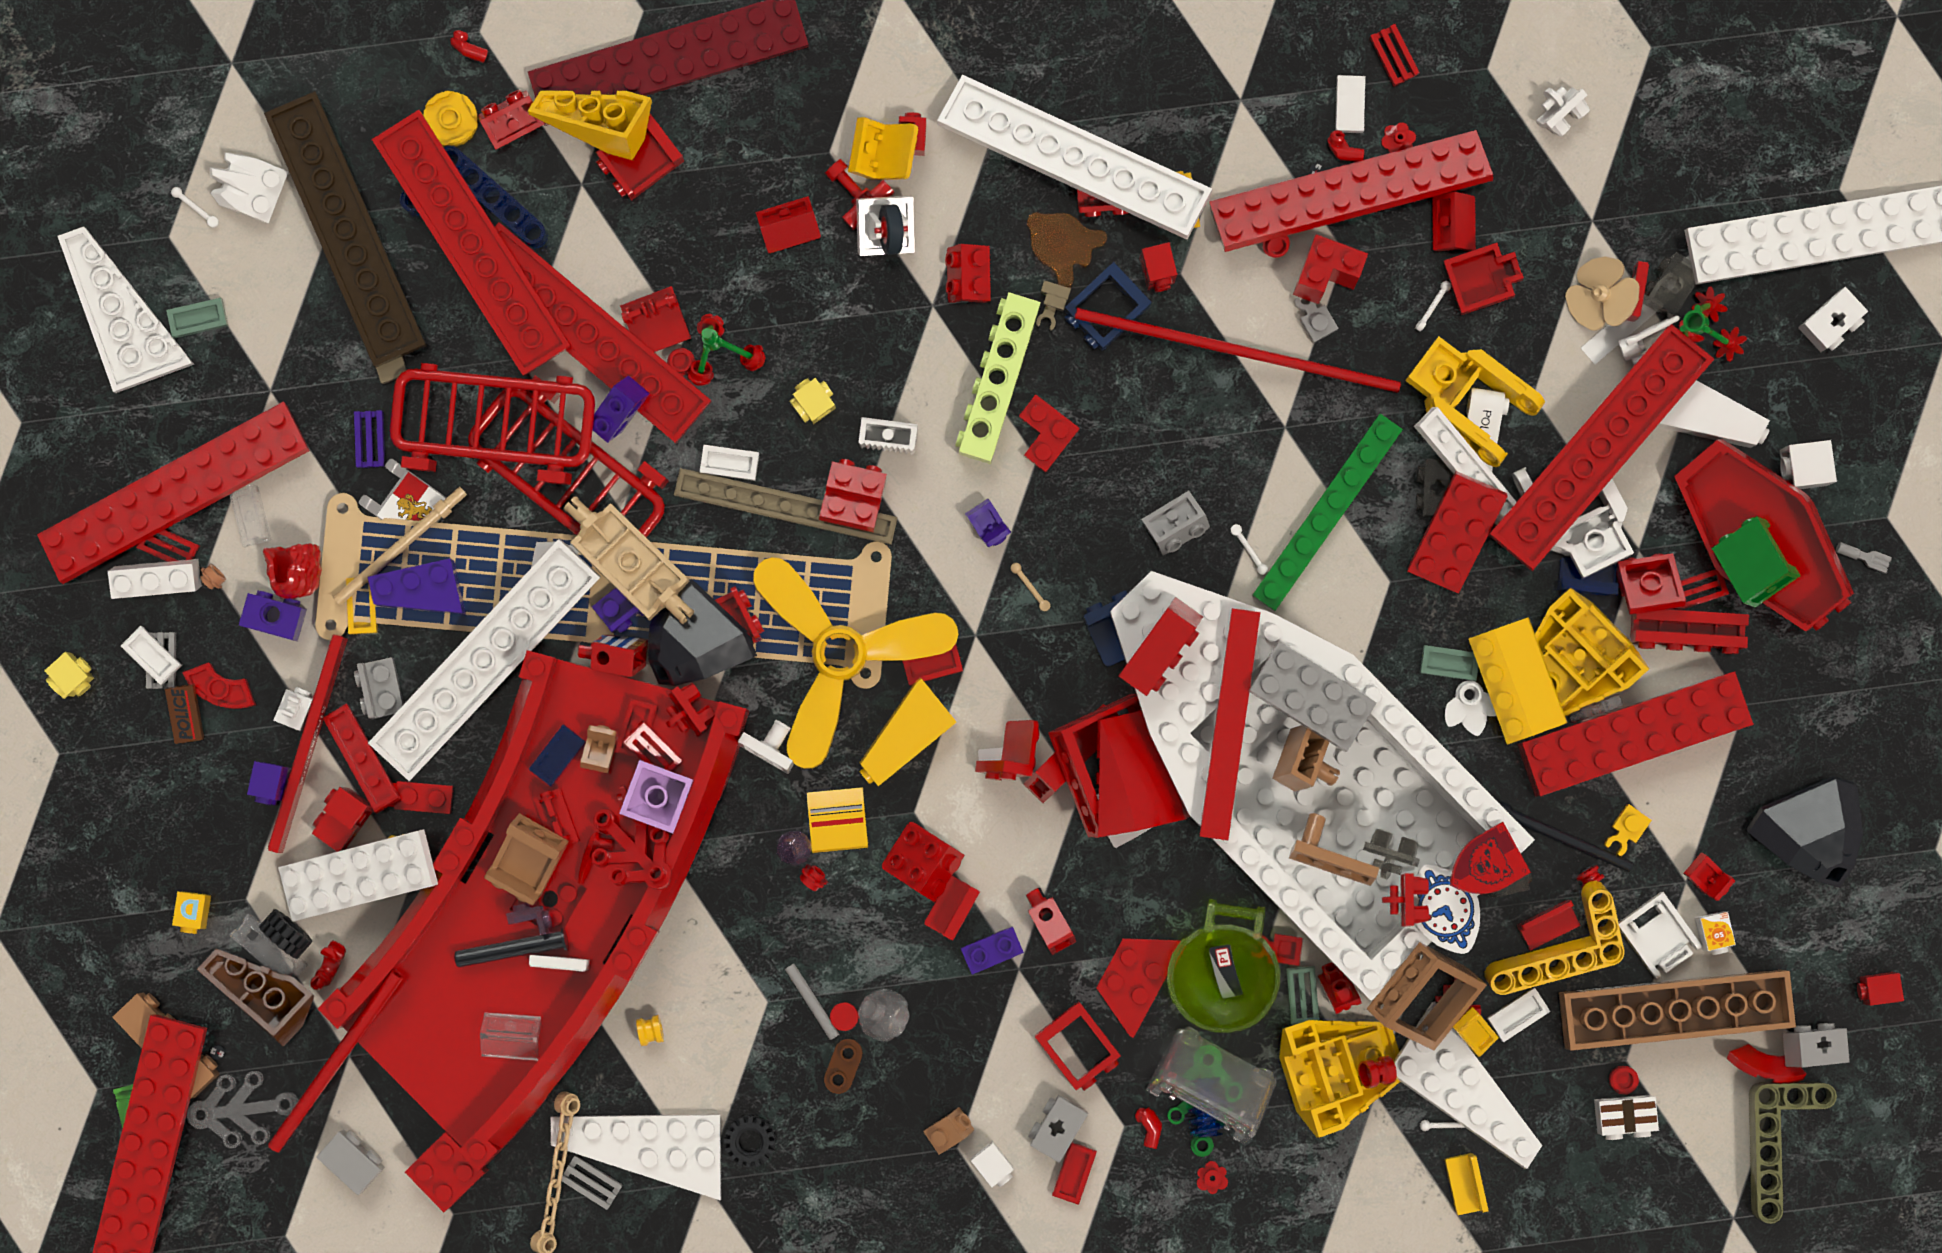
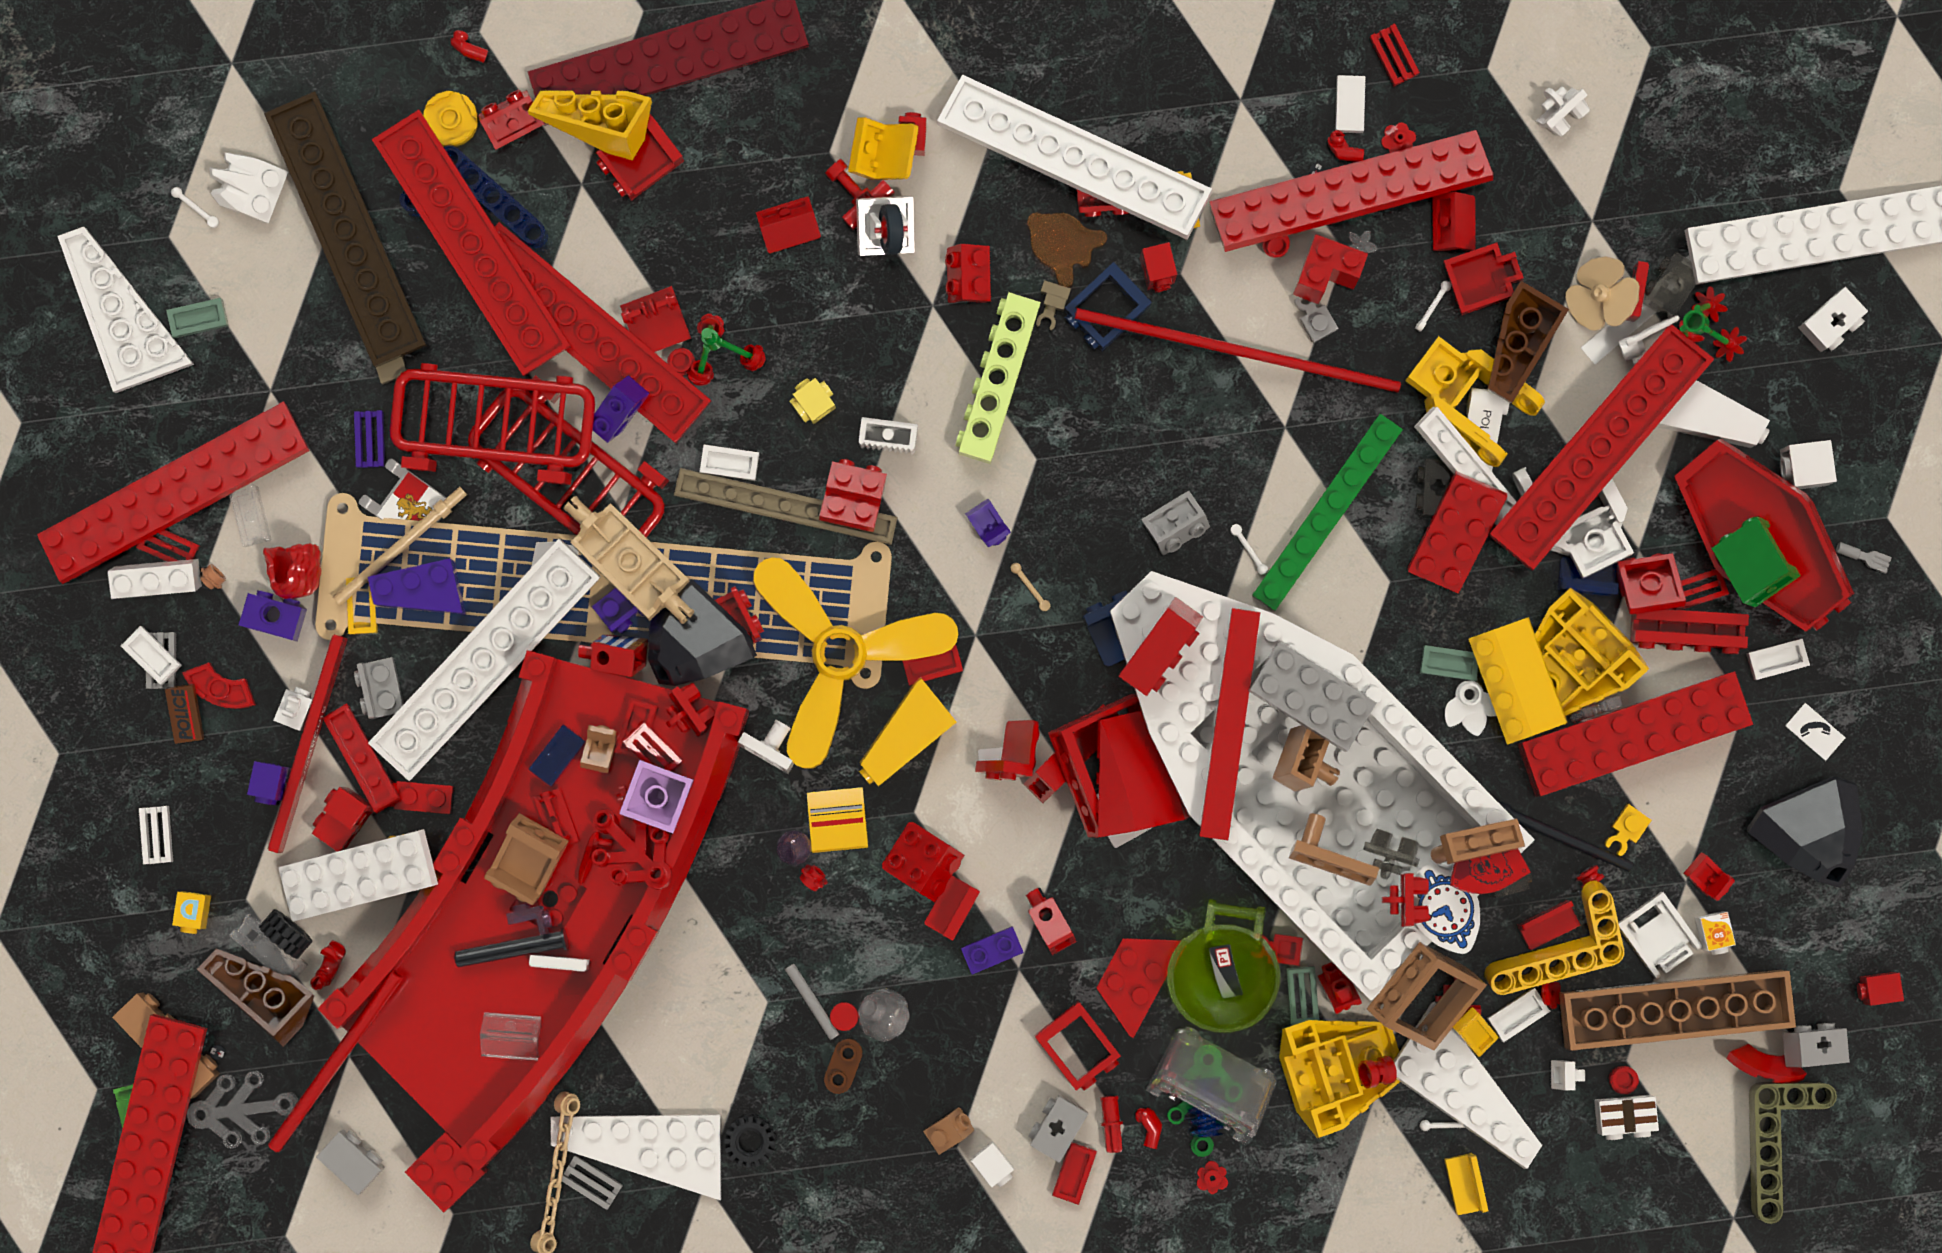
light yellow brick [44,652,94,699] -> none
yellow wheel [636,1015,664,1047] -> none
red plate [1019,395,1080,473] -> none
none -> white tile [139,806,173,864]
none -> red axle [1100,1096,1123,1153]
none -> clear plant [1349,231,1378,253]
none -> medium nougat piece [1431,819,1525,864]
none -> reddish brown wedge [1487,281,1569,404]
none -> red plant [1541,981,1561,1009]
none -> white tile [1551,1060,1585,1090]
none -> white tile [1747,639,1810,680]
none -> white sticker [1786,703,1845,761]

